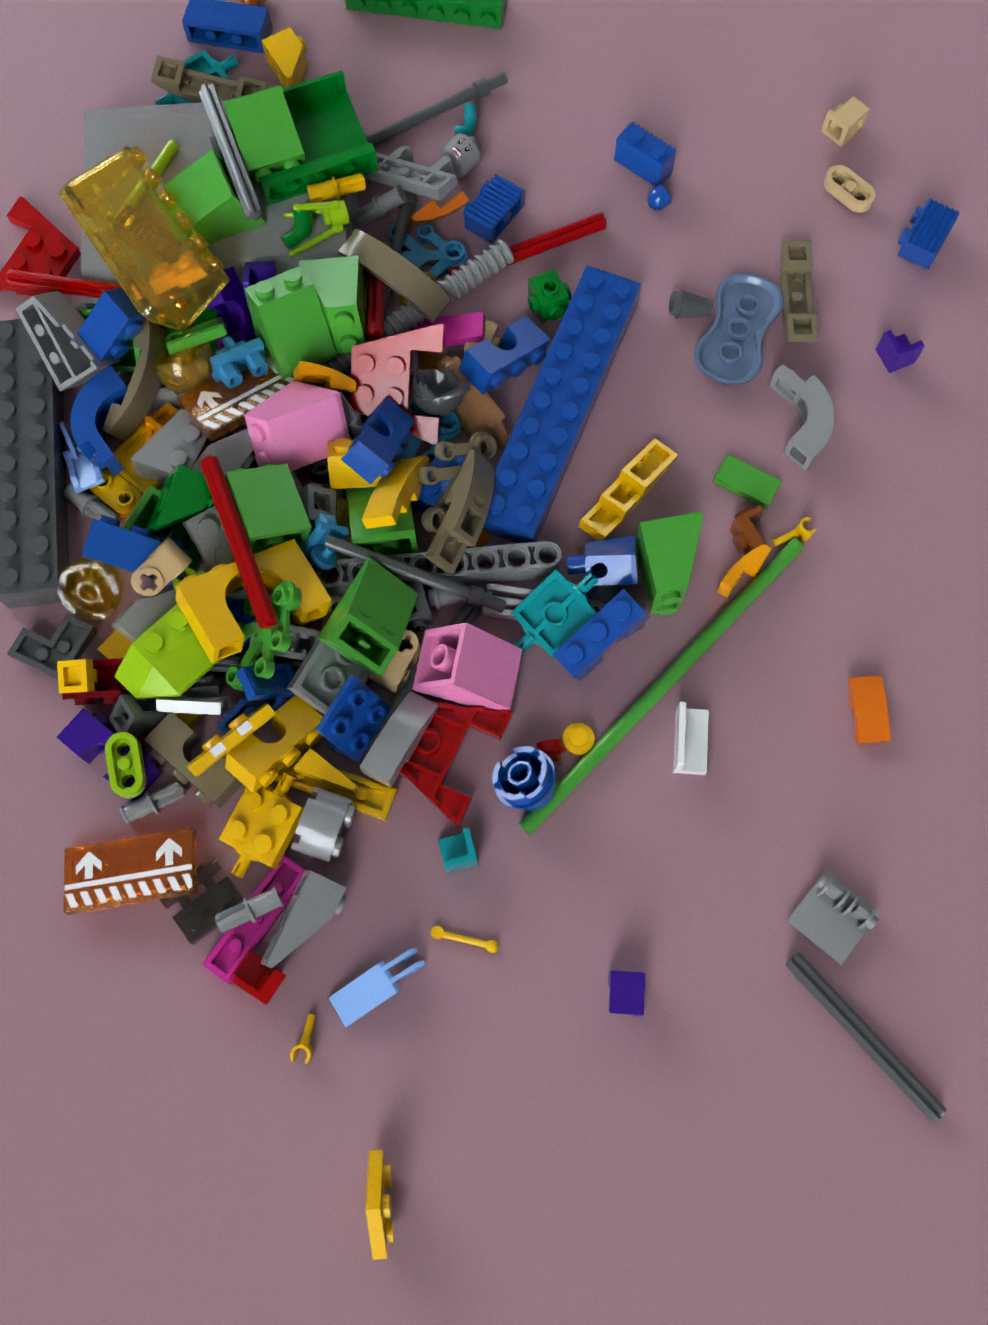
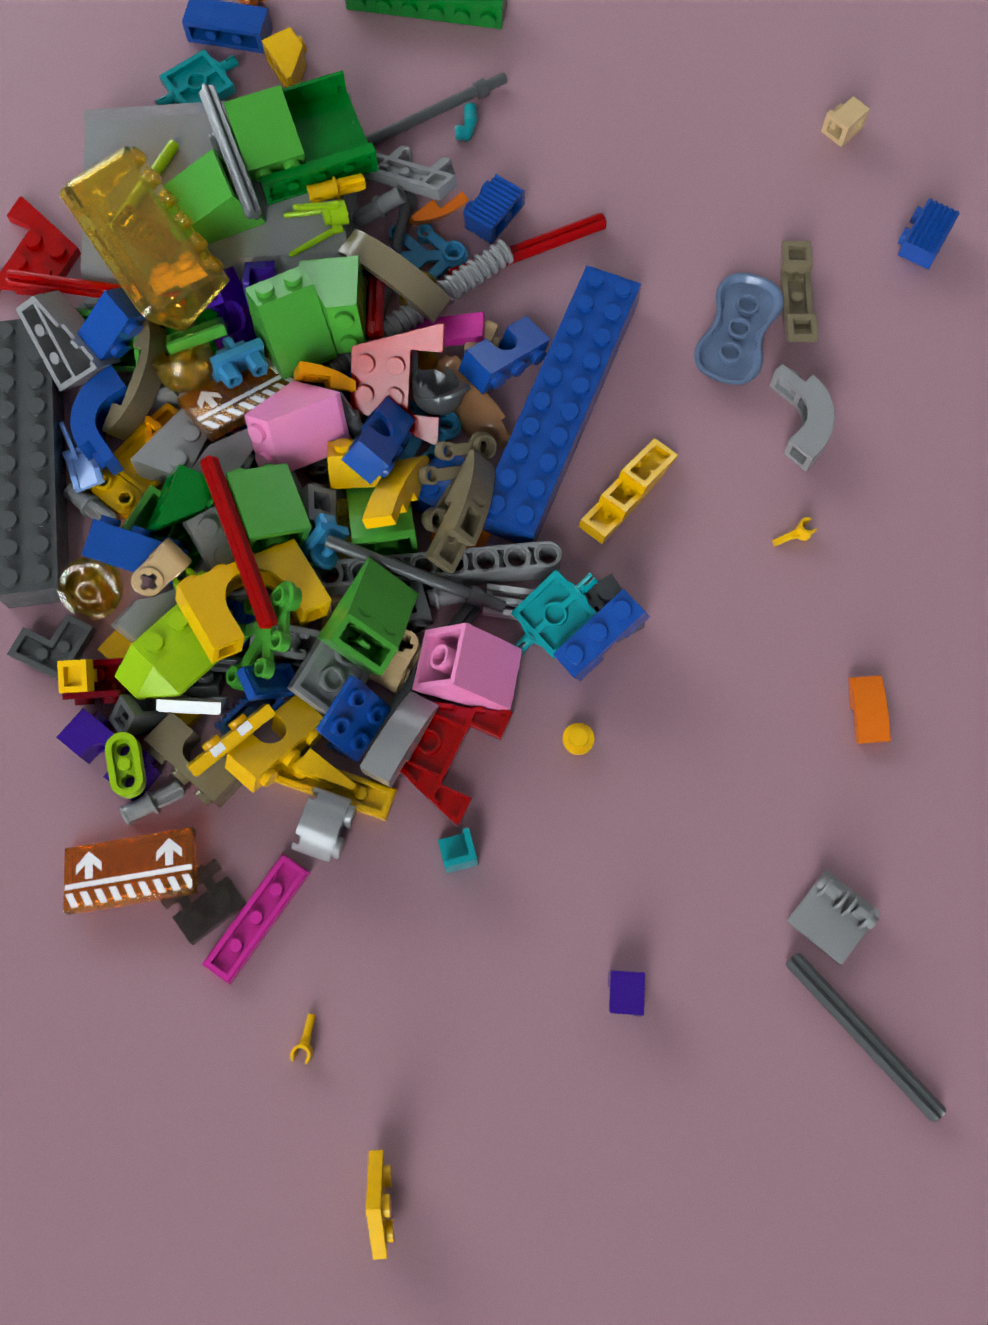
dark tan slope [151,55,268,103] -> none
light grey axle [215,887,284,932] -> none
yellow plate [219,772,304,878] -> none
red panel [229,950,286,1005] -> none
light grey slope [260,870,347,969] -> none
green arm [281,210,313,249] -> none
light blue arm [329,947,425,1028] -> none
yellow hinge [431,926,499,953] -> none
light grey head [440,133,481,177] -> none
blue cone [492,746,557,811] -> none
bright green piece [519,538,804,835] -> none
green brick [527,269,572,323] -> none
red plate [536,739,566,761] -> none
blue torso [567,536,638,586] -> none
blue brick [613,122,676,186] -> none
bright green slope [635,511,703,615] -> none
blue hinge [647,184,672,210] -> none
dark grey cone [669,289,714,319] -> none
white panel [673,702,709,775] -> none
bright green tile [713,454,782,510] -> none
light orange slope [717,544,772,598] -> none
dark orange bracket [730,505,765,554] -> none
tan plate [824,165,876,213] -> none
dark purple panel [875,330,925,373] -> none

